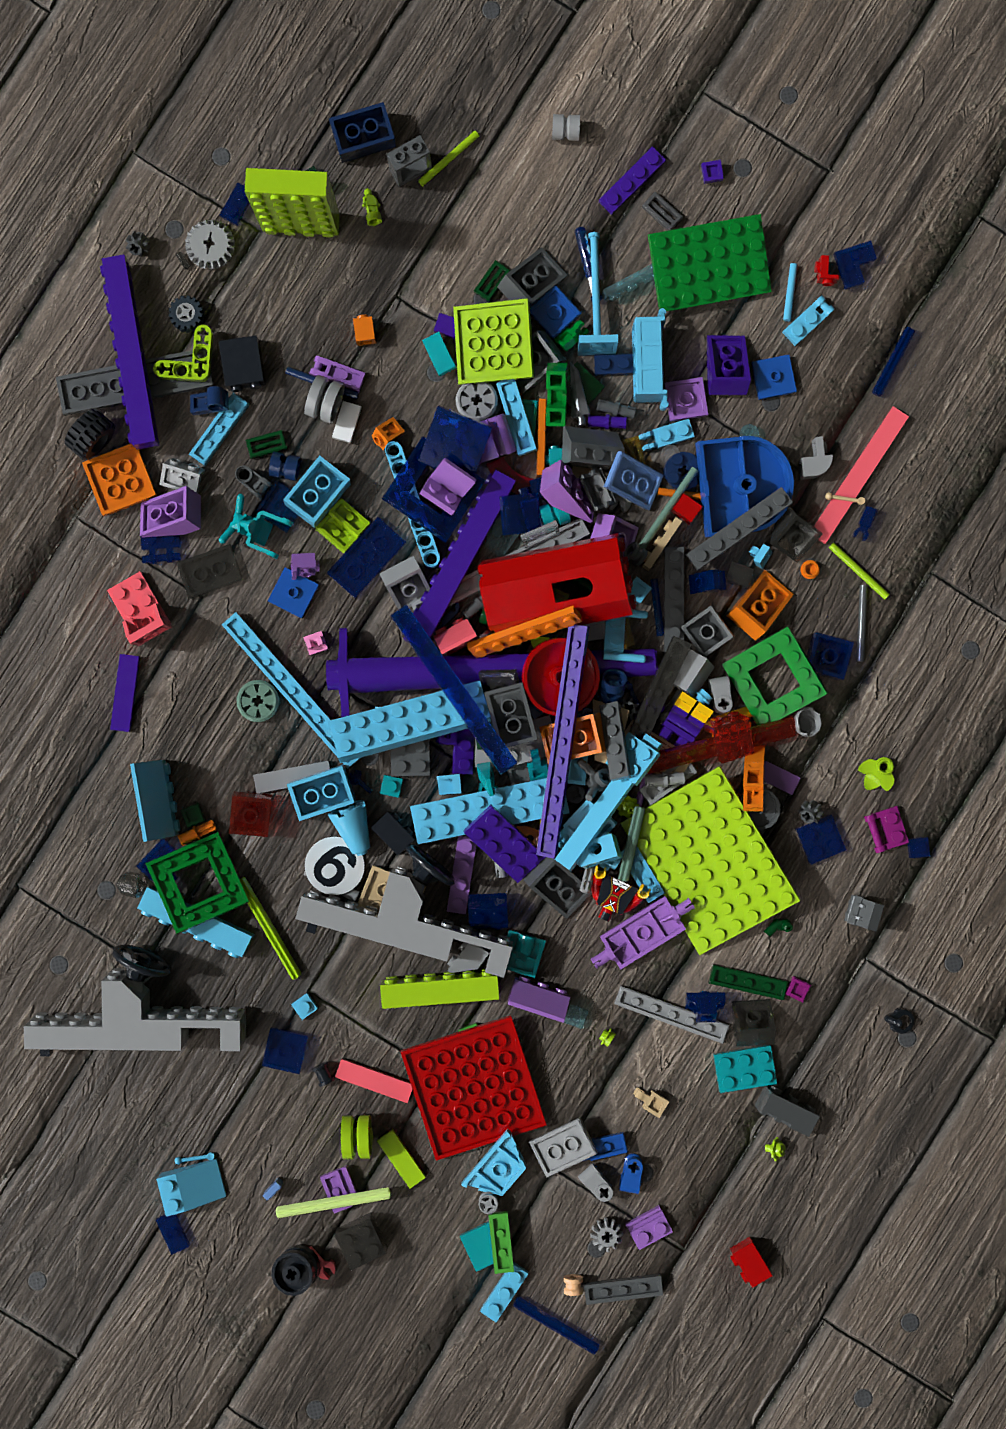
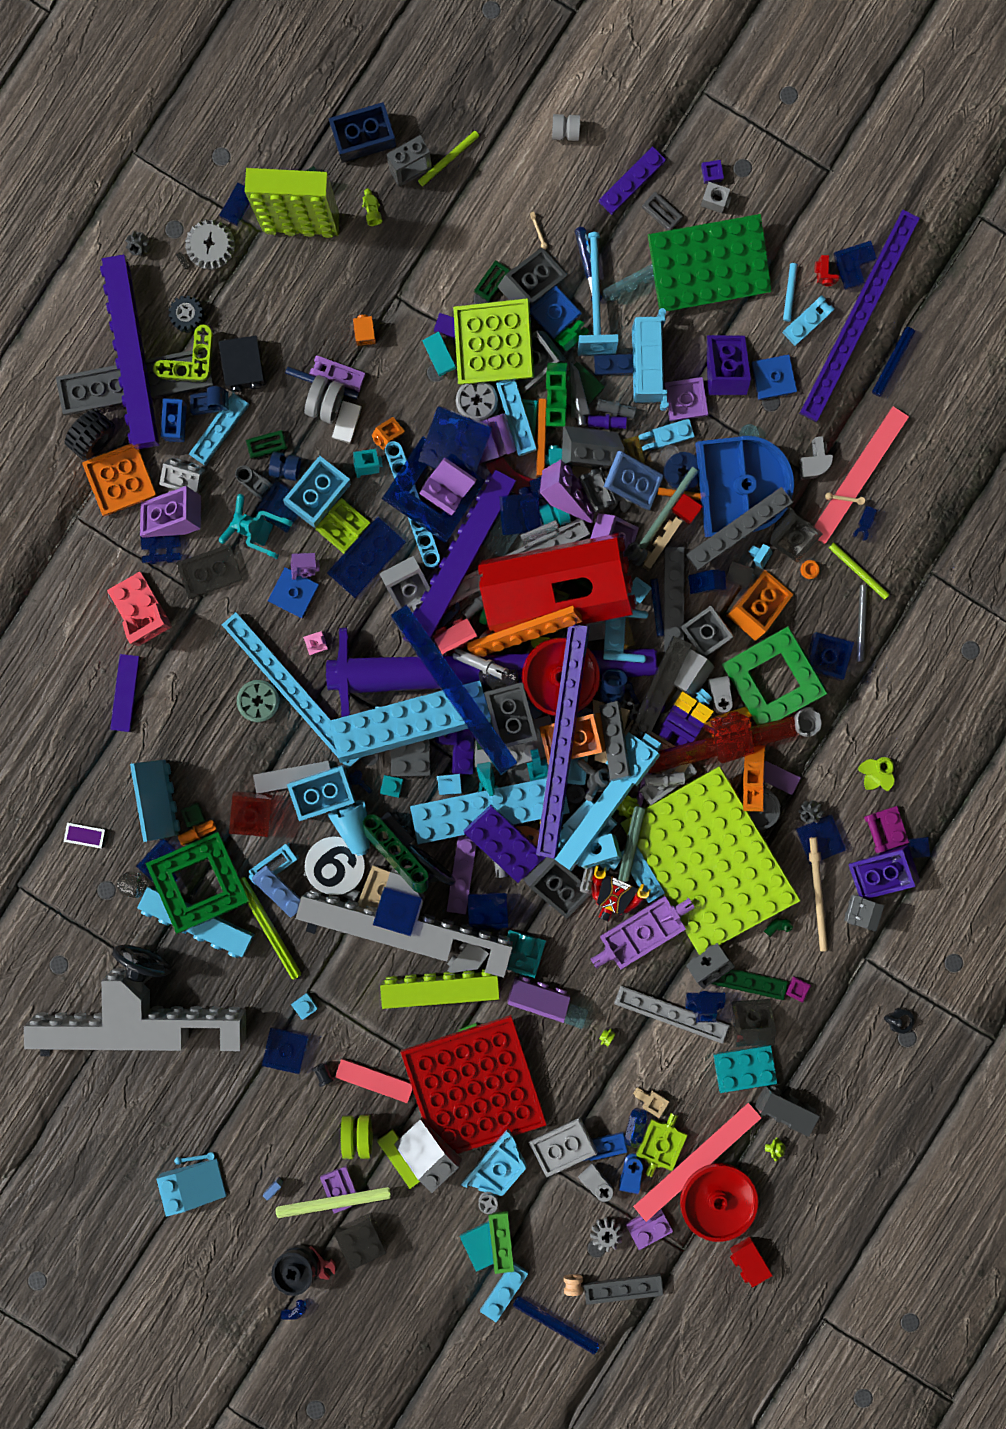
clear blue plate [155,1214,190,1255] -> none
none -> dark purple tile [64,823,107,849]
none -> blue brick [161,399,187,442]
none -> medium azure window [249,843,299,885]
none -> medium blue plate [252,865,301,918]
none -> clear blue arm [281,1300,307,1320]
none -> teal brick [353,449,382,478]
none -> dark green beam [363,815,429,893]
none -> clear blue tile [373,886,422,936]
none -> slope [394,1118,462,1193]
none -> light grey pin [453,648,509,680]
none -> tan hinge [530,211,548,250]
none -> clear blue plate [625,1108,648,1148]
none -> coral tile [633,1103,761,1222]
none -> lime plate [636,1113,687,1177]
none -> red dish [680,1163,758,1242]
none -> dark grey brick [686,943,735,989]
none -> light grey brick [700,182,731,213]
none -> dark purple plate [799,210,920,422]
none -> tan bar [809,837,828,951]
none -> dark purple slope [848,845,921,899]

